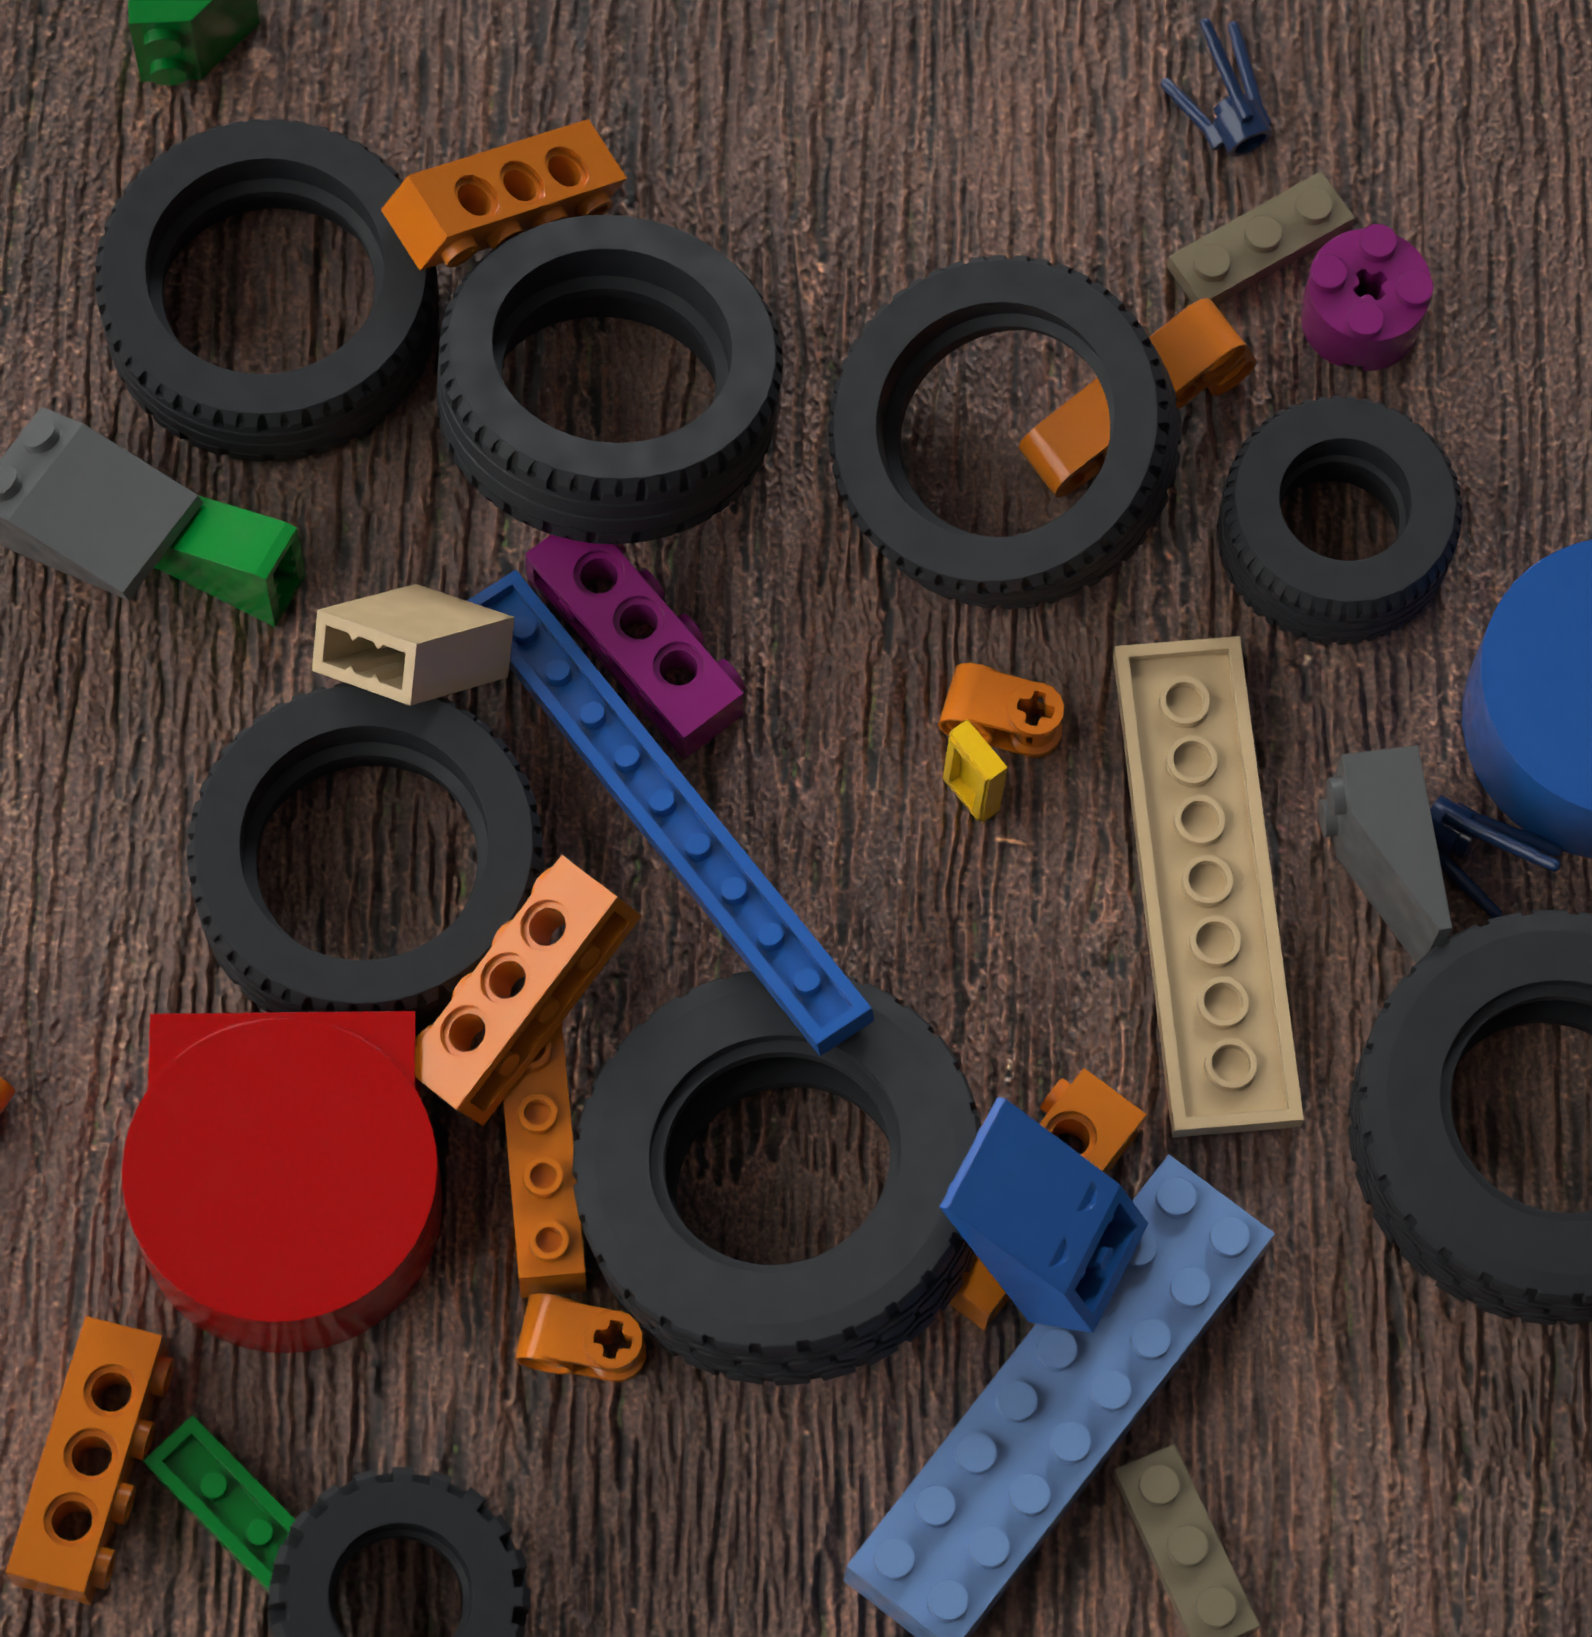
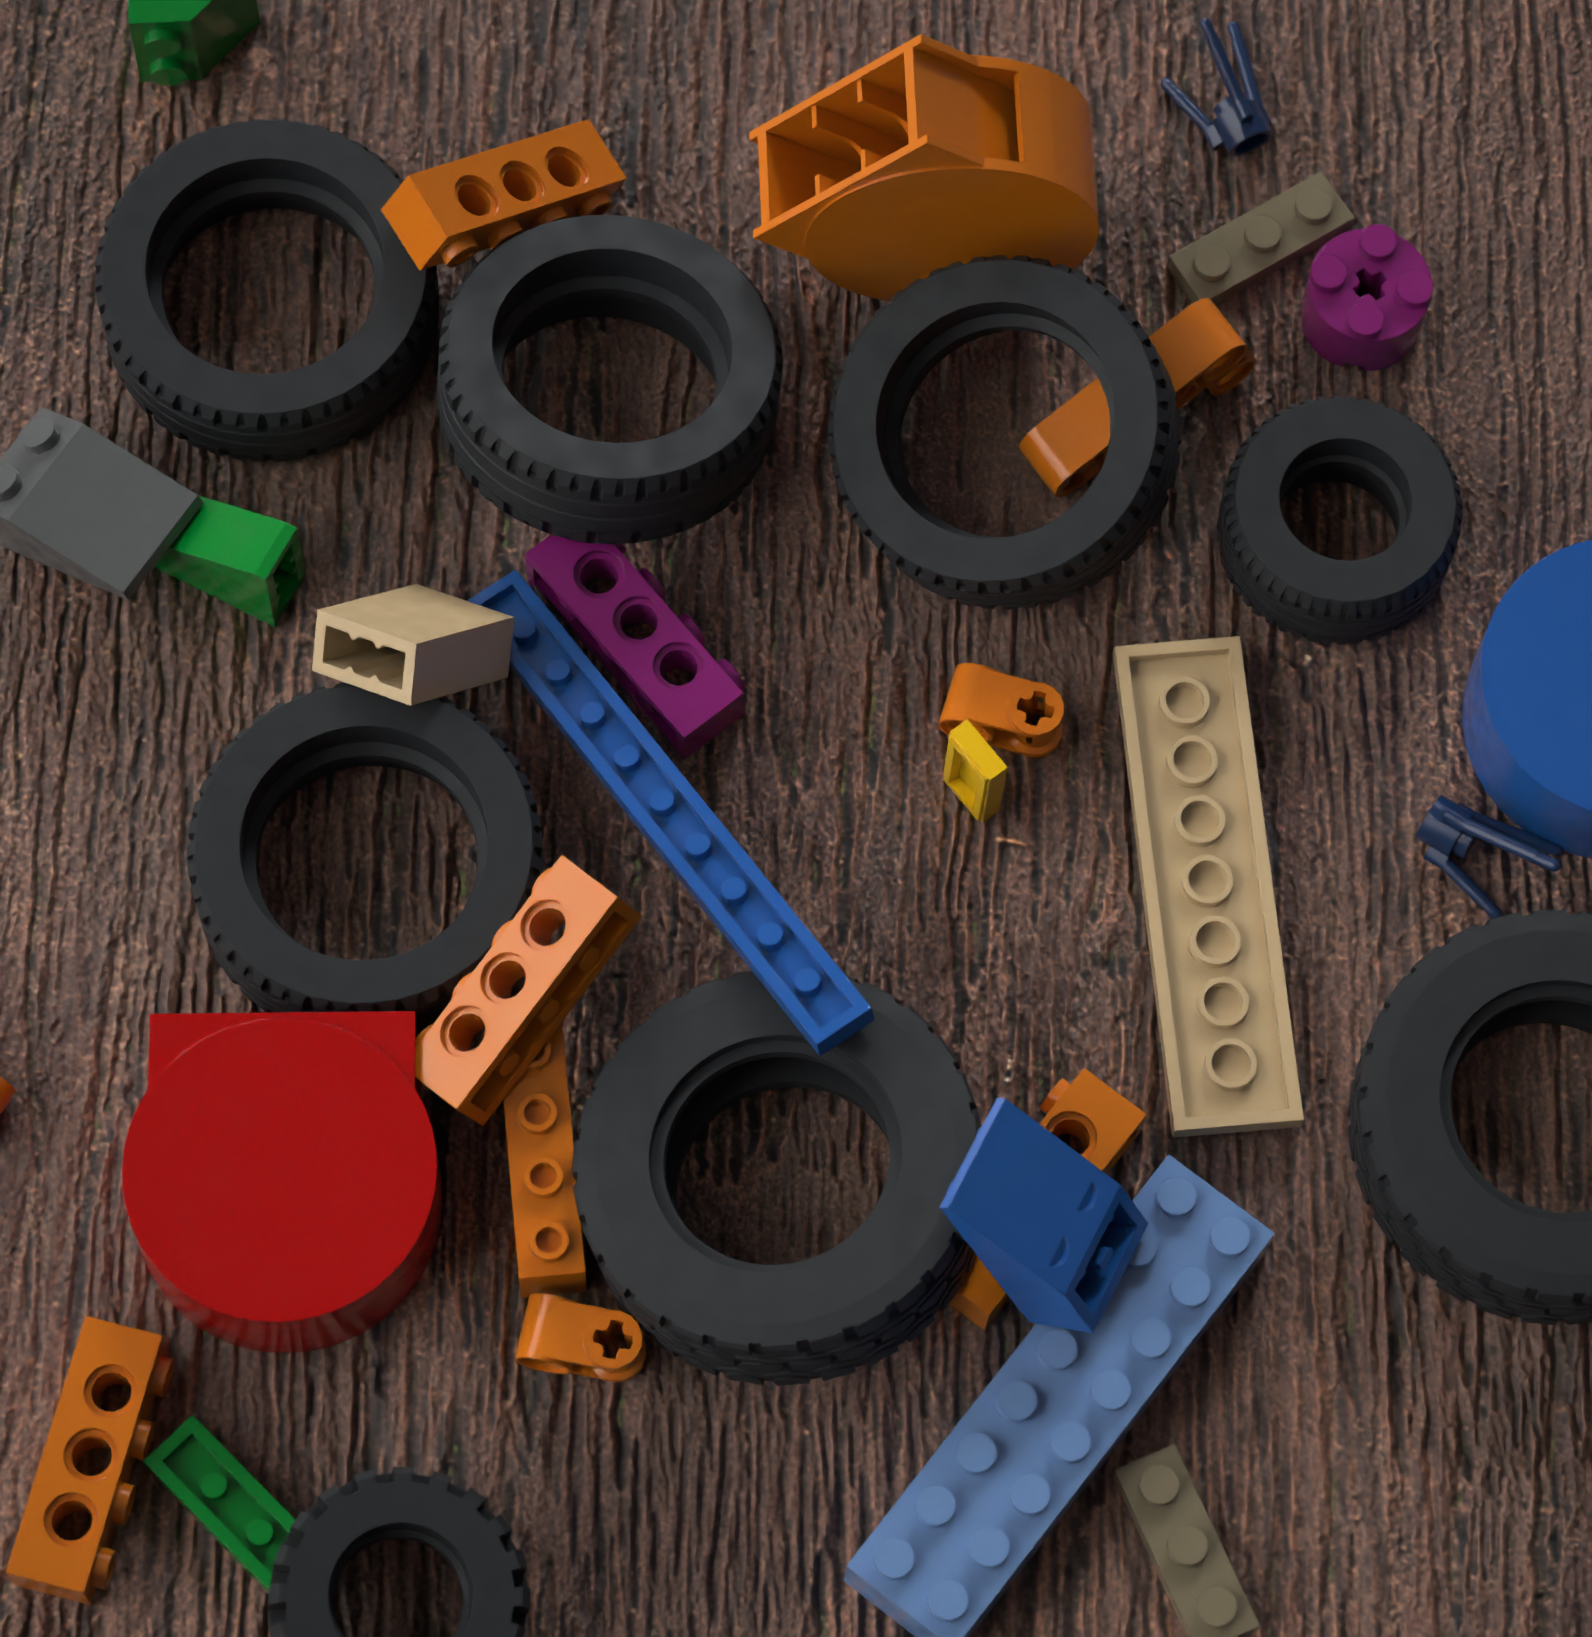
dark grey slope [1318,745,1452,963] -> none
none -> orange brick [749,34,1099,301]

